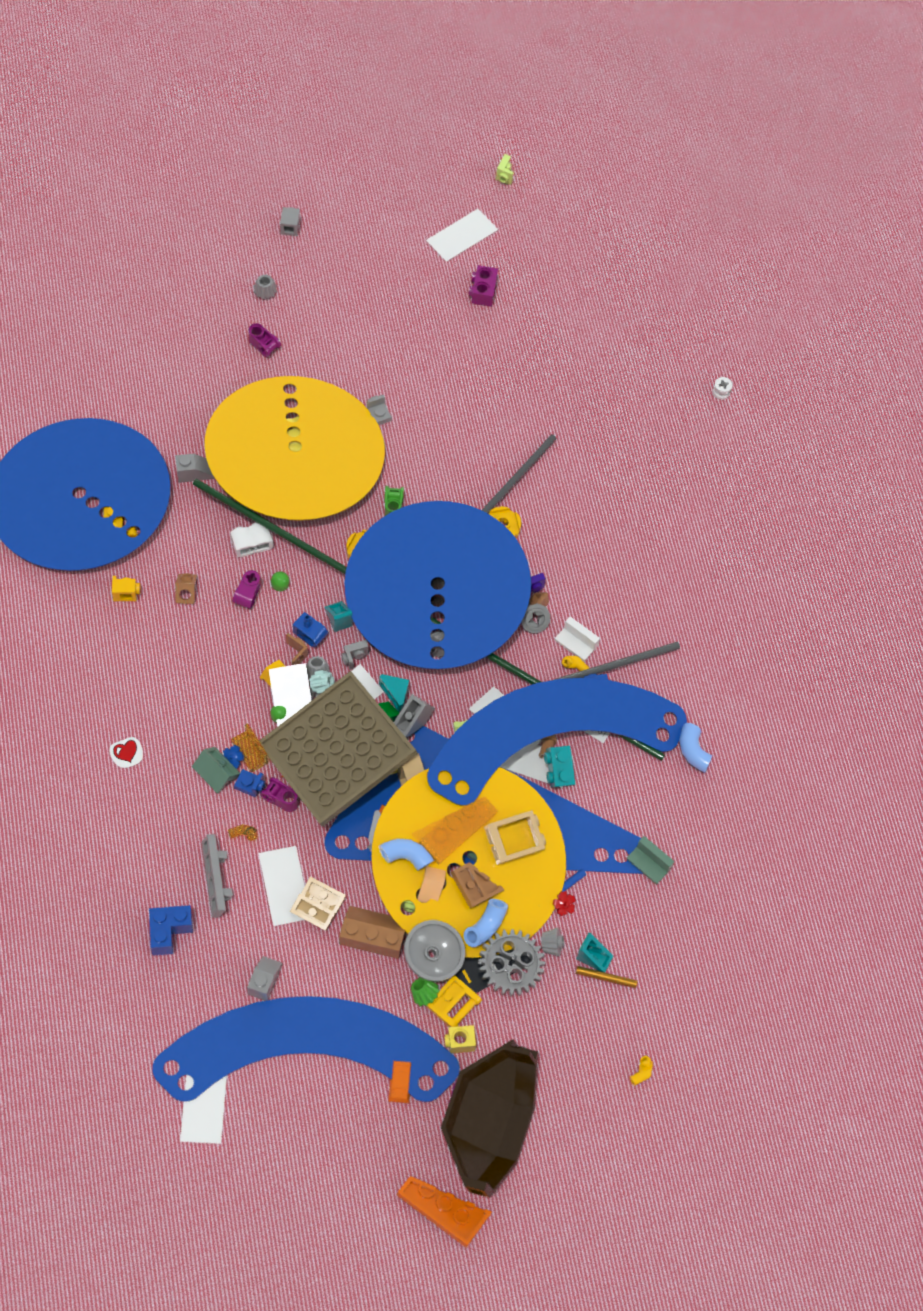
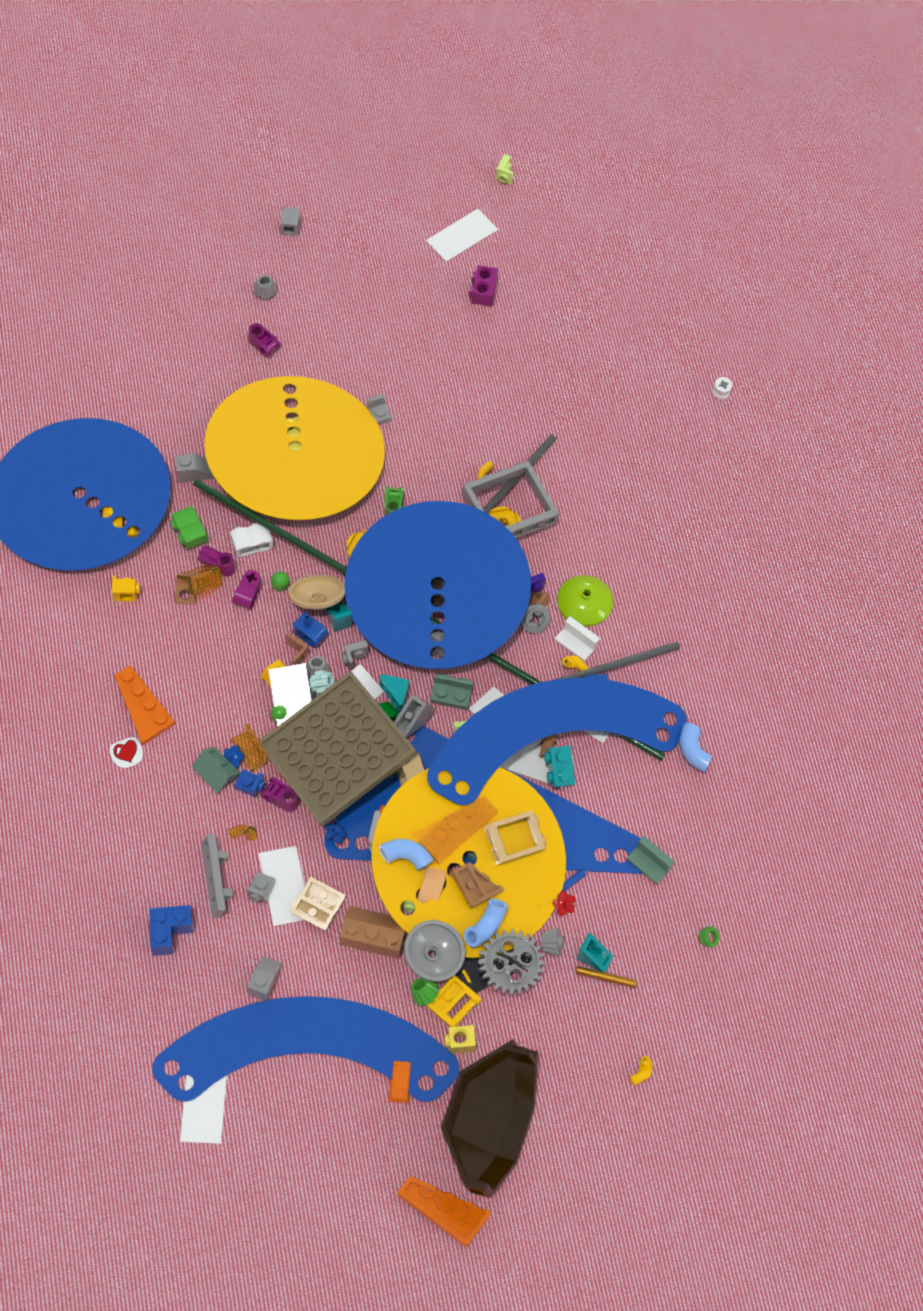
none -> orange wing [114,665,175,746]
none -> bright green brick [170,506,208,550]
none -> clear yellow panel [176,565,222,595]
none -> magenta piece [198,545,236,576]
none -> light grey bracket [246,872,276,903]
none -> tan dish [289,575,345,610]
none -> blue plant [324,823,347,844]
none -> sand green bracket [430,674,473,710]
none -> light grey window [461,461,559,538]
none -> yellow arm [477,461,494,480]
none -> lime dish [557,575,613,627]
none -> bright green piece [698,927,719,947]

